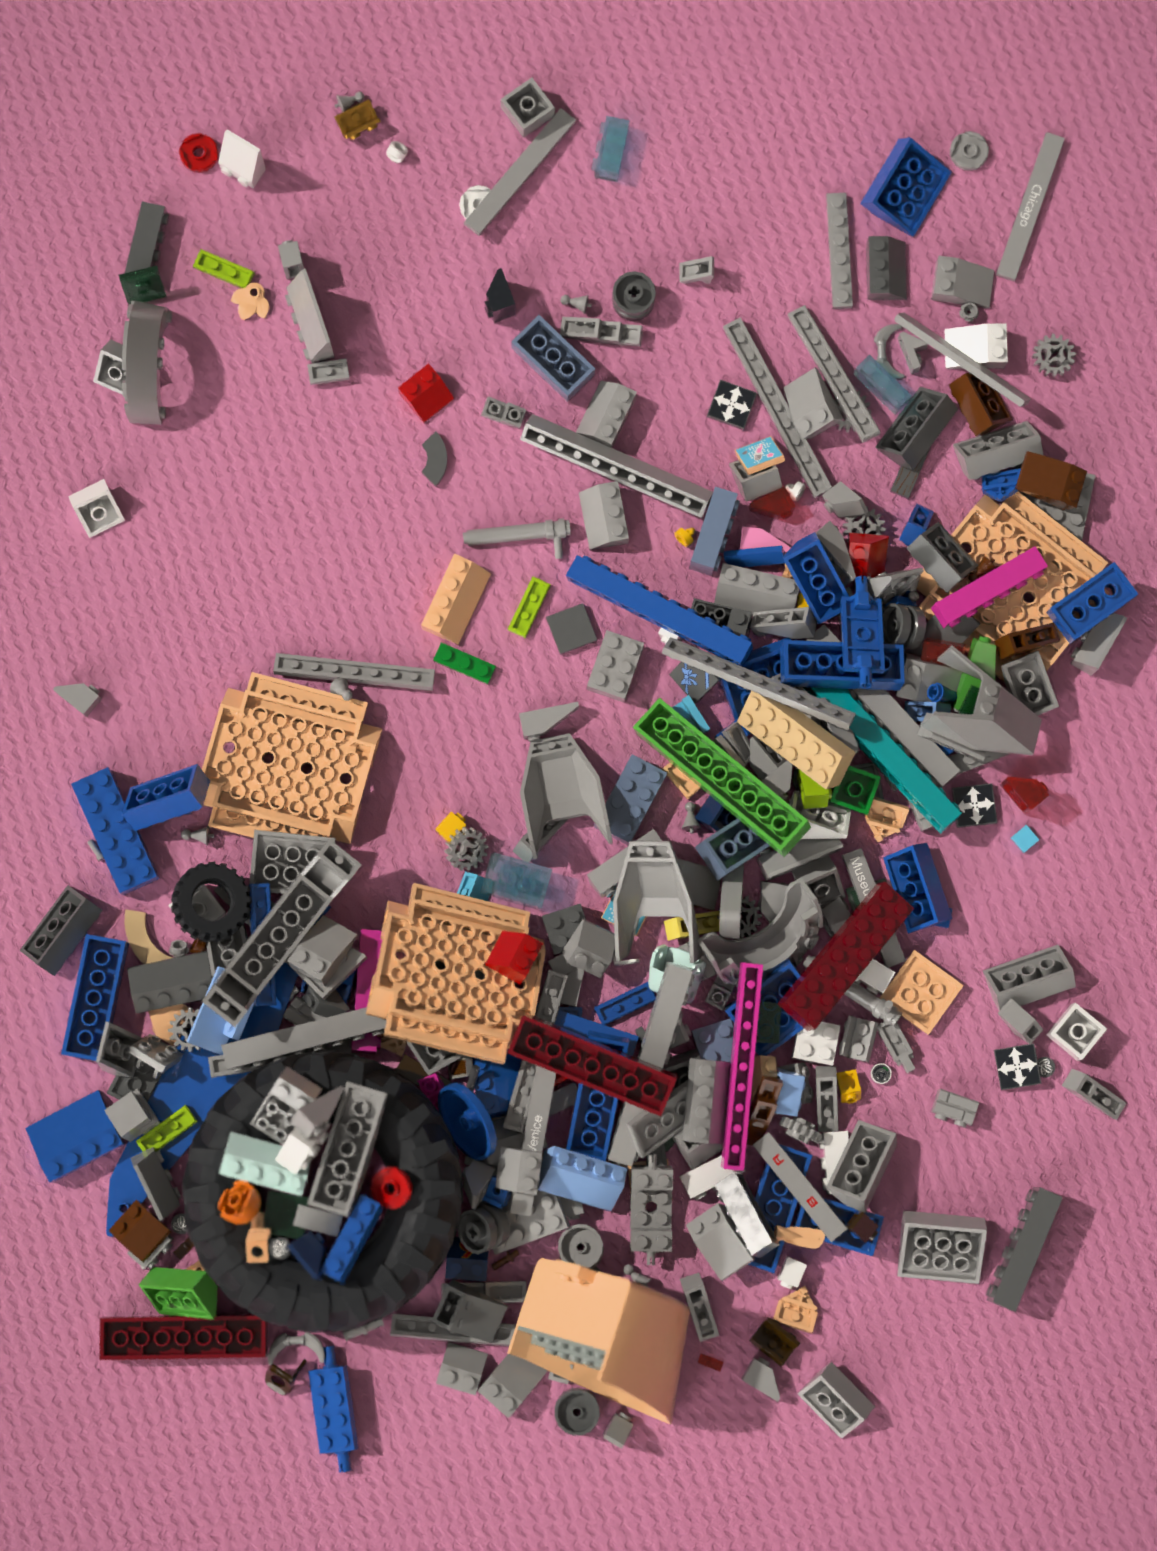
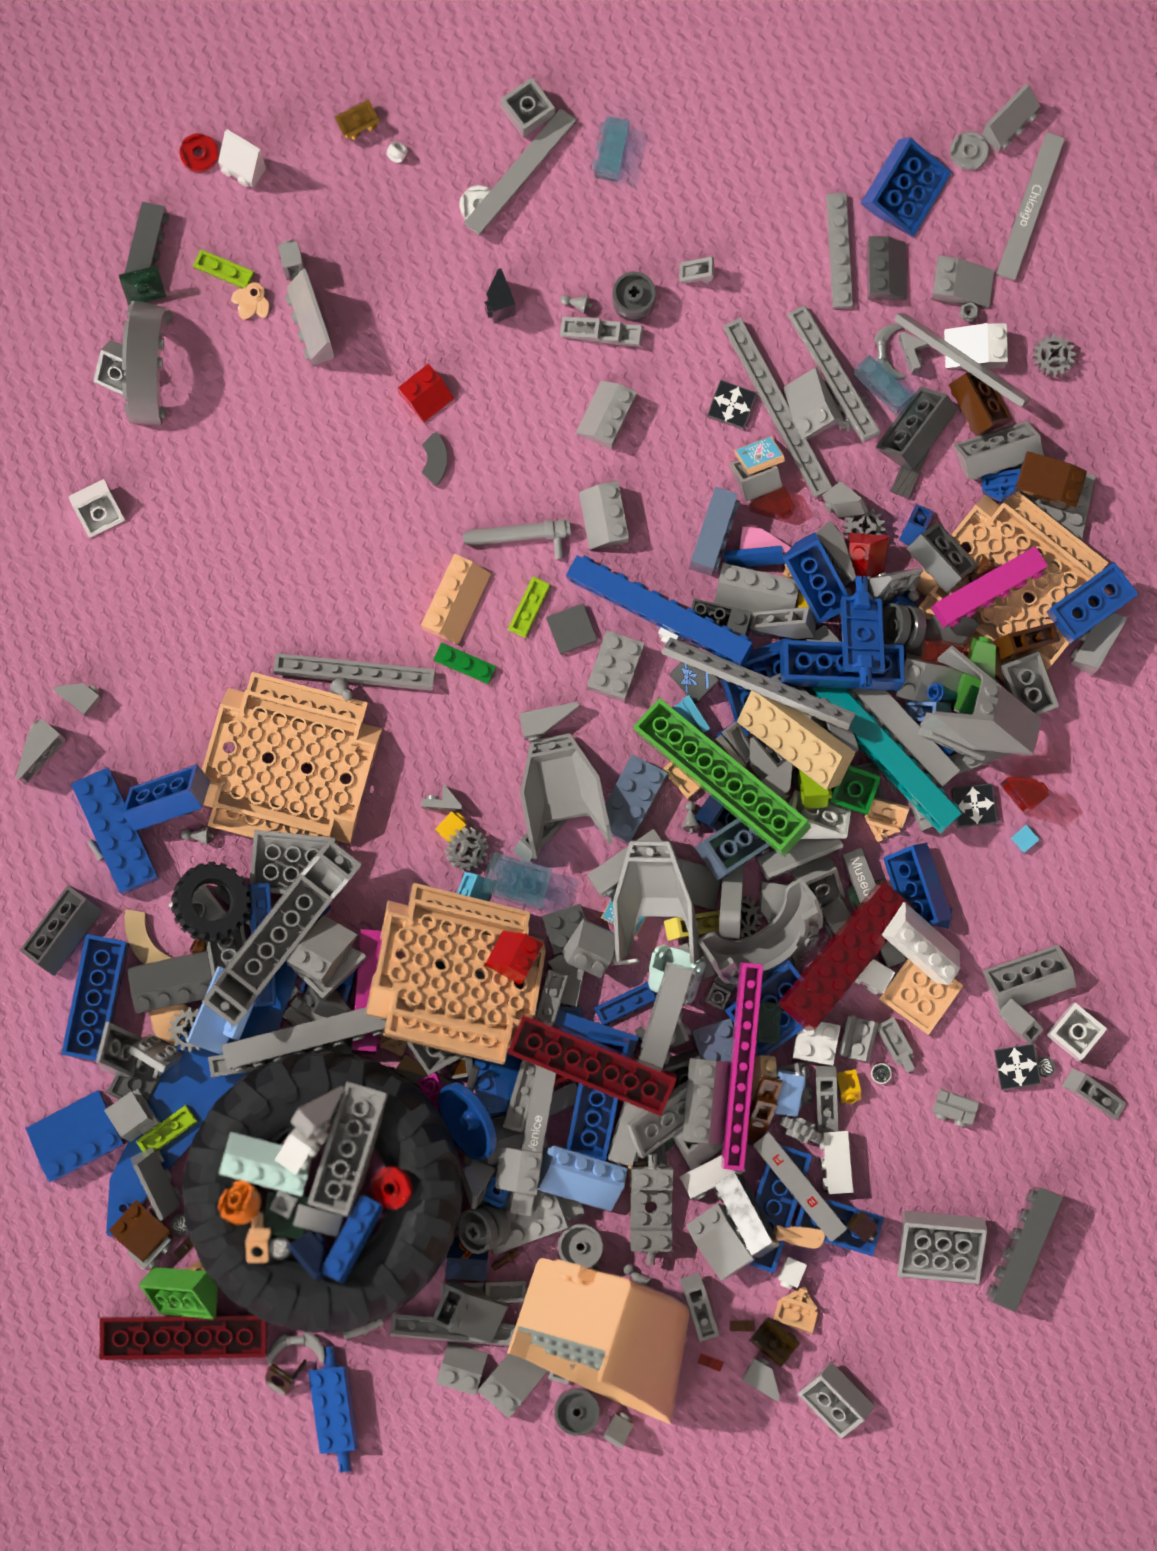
light grey plate [169,940,189,957] -> none
light grey slope [250,1066,322,1145] -> none
light grey plate [307,358,350,385] -> none
light grey piece [335,91,365,112] -> none
light grey slope [481,396,526,428] -> none
sand blue brick [511,315,595,402] -> none
light grey brick [520,414,713,518] -> none
yellow tile [675,528,695,547] -> none
white tile [785,481,805,502] -> none
light grey cylinder [803,955,902,1027] -> none
light grey slope [826,1120,897,1213] -> none
none -> light grey slope [16,719,66,785]
none -> light grey tile [270,1190,298,1218]
none -> light grey slope [421,784,462,812]
none -> reddish brown piece [730,1321,755,1331]
none -> white slope [882,902,960,985]
none -> light grey slope [981,83,1040,153]

